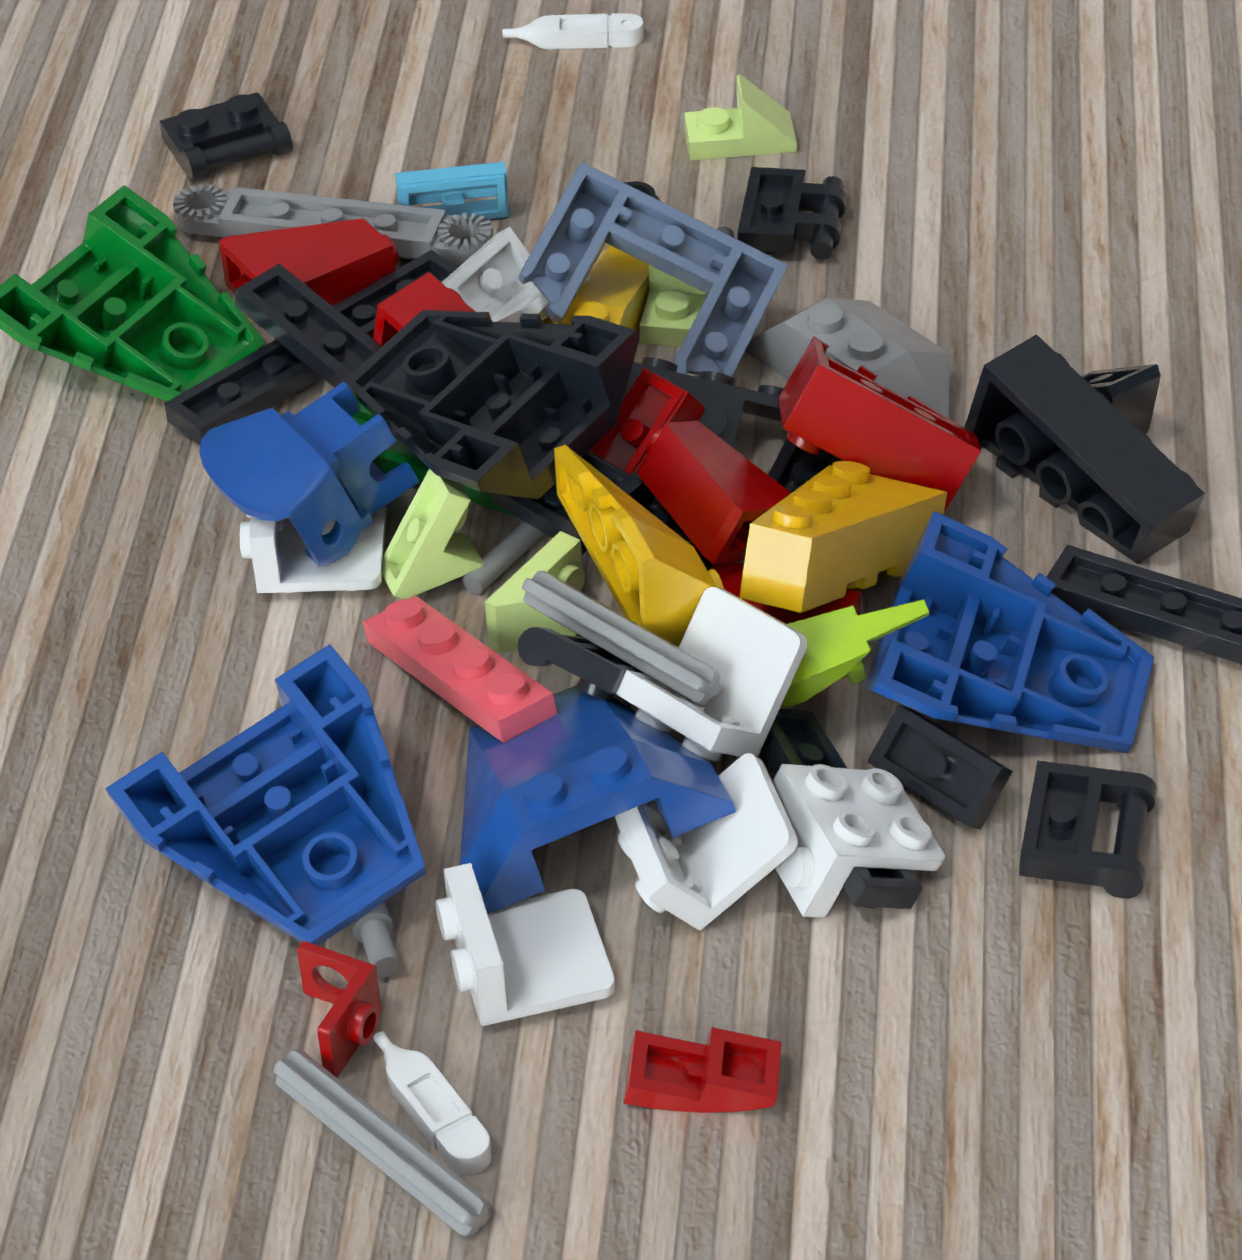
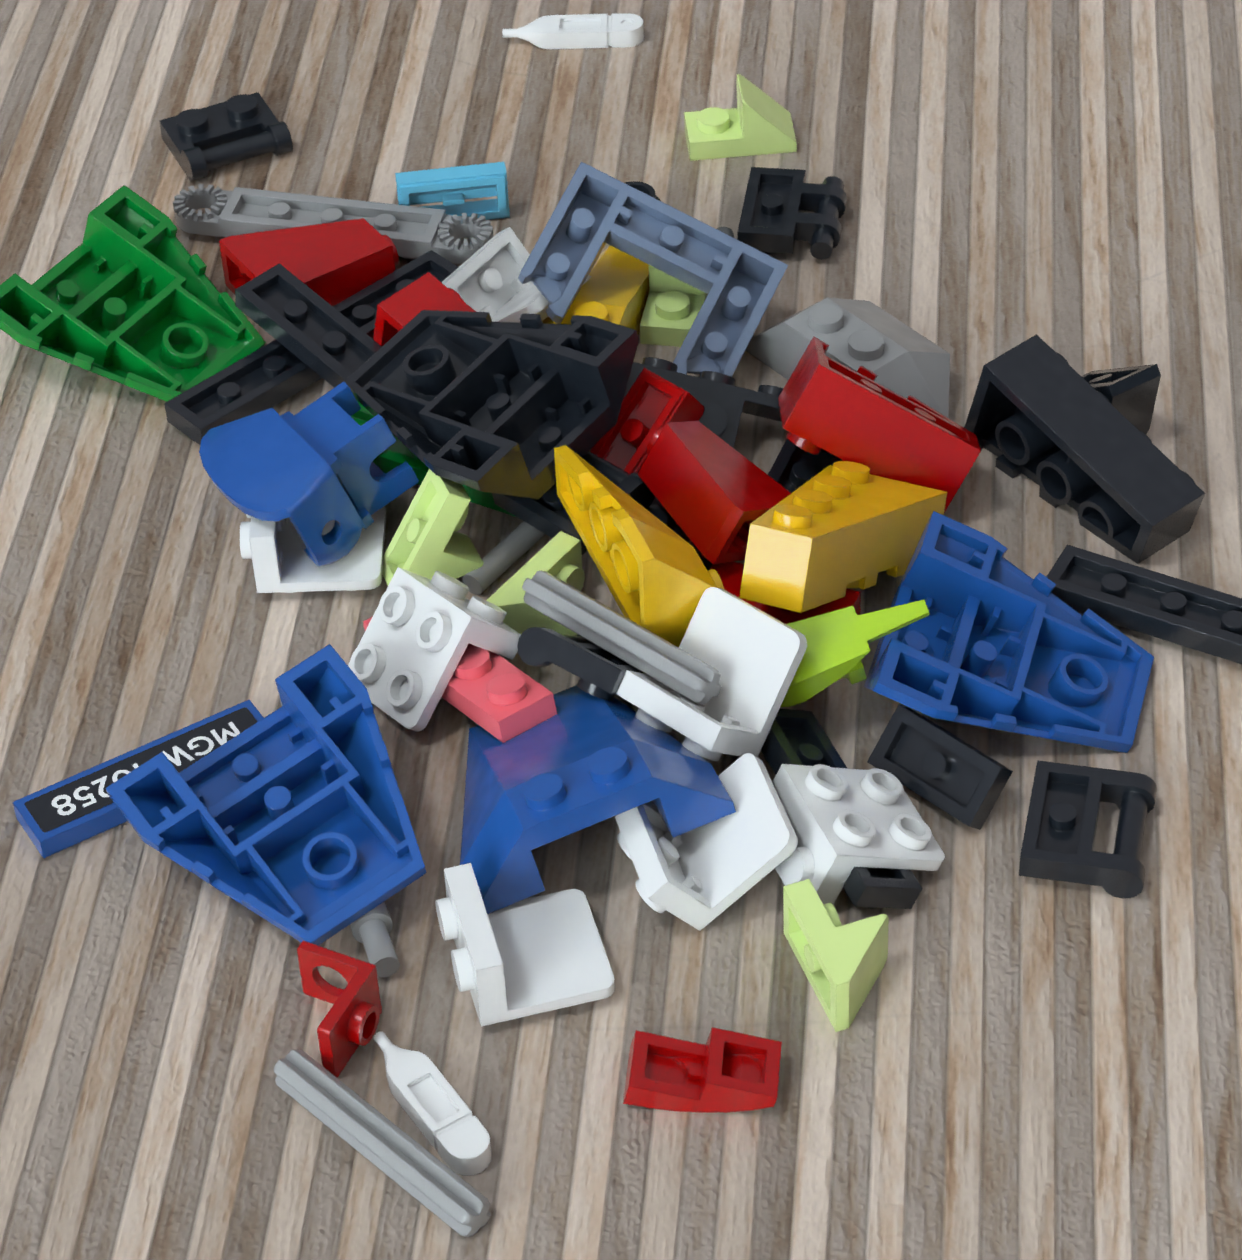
none -> tile [13,699,264,858]
none -> white bracket [348,567,521,732]
none -> yellowish green slope [783,879,889,1032]

